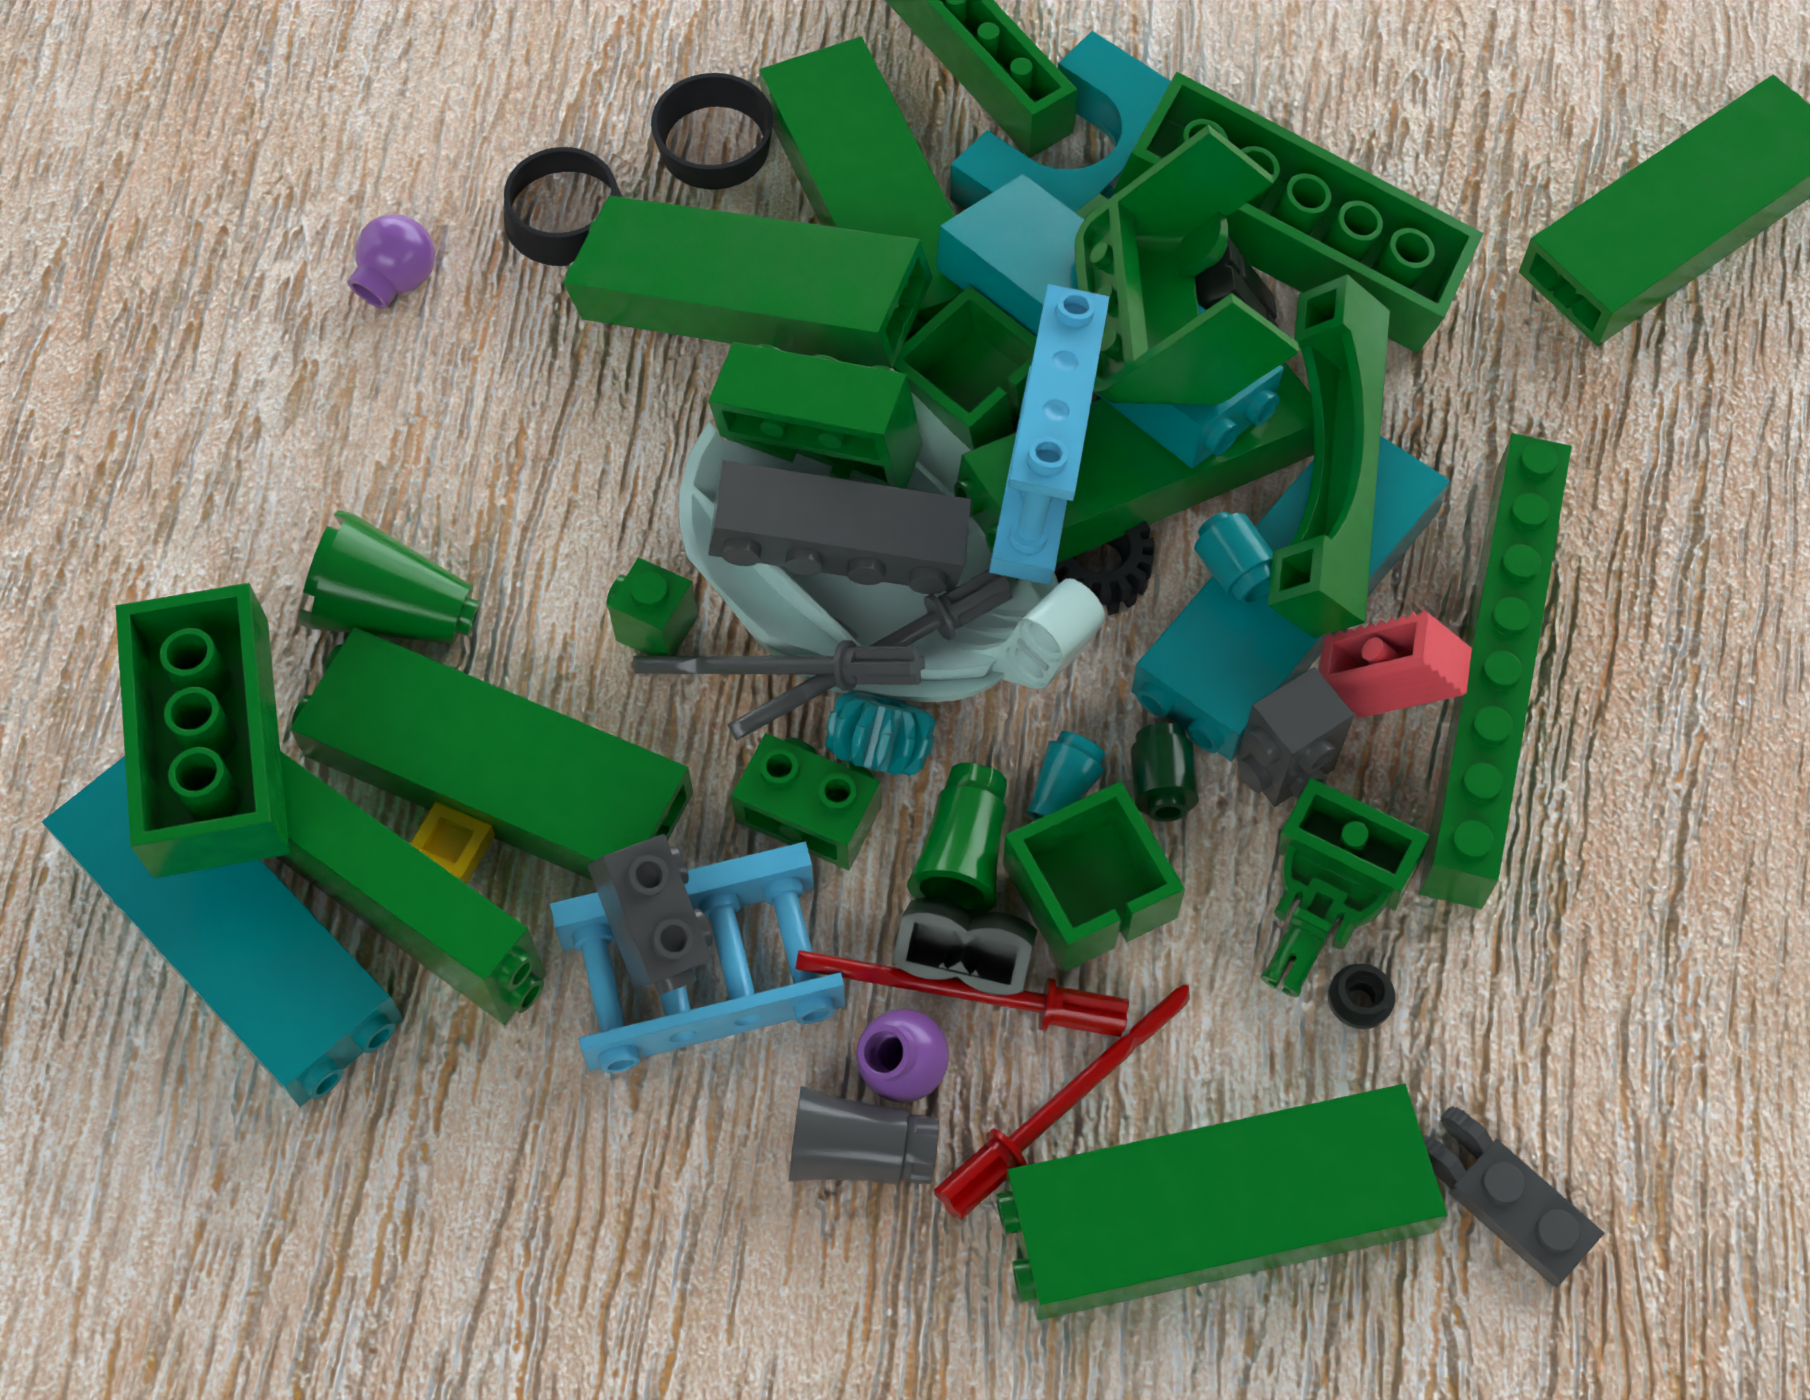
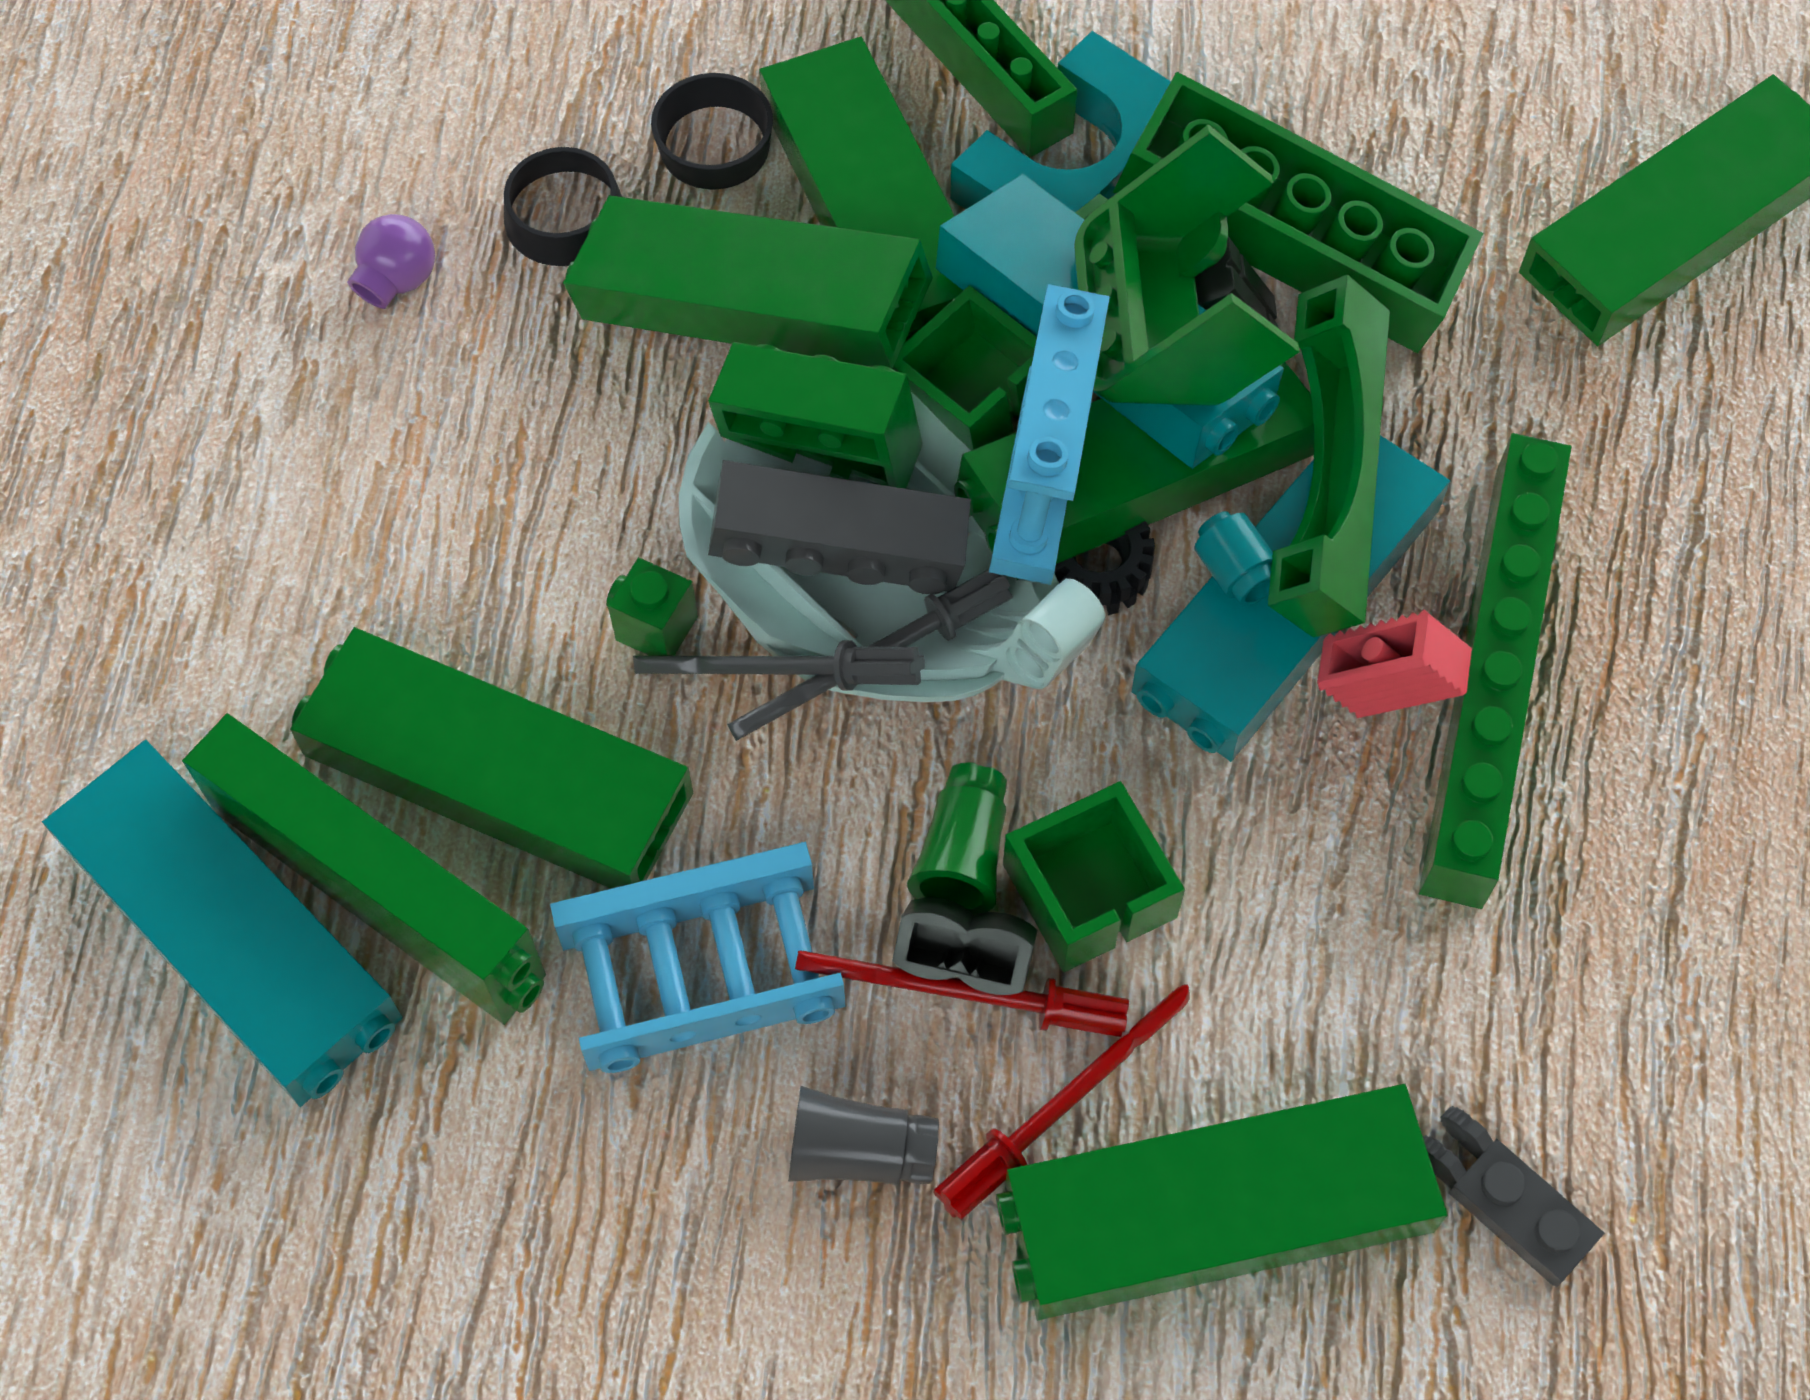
green brick [115,583,290,878] -> none
green cone [299,510,481,644] -> none
yellow plate [410,801,495,884] -> none
dark grey brick [587,833,713,995] -> none
green brick [731,733,881,871] -> none
teal gear [825,691,936,776] -> none
medium lavender piece [856,1009,949,1103] -> none
teal cone [1026,731,1106,820] -> none
dark green brick [1130,723,1199,822] -> none
dark grey brick [1237,666,1354,807] -> none
green brick [1260,777,1430,998] -> none
pearl dark grey plate [1328,964,1395,1029] -> none

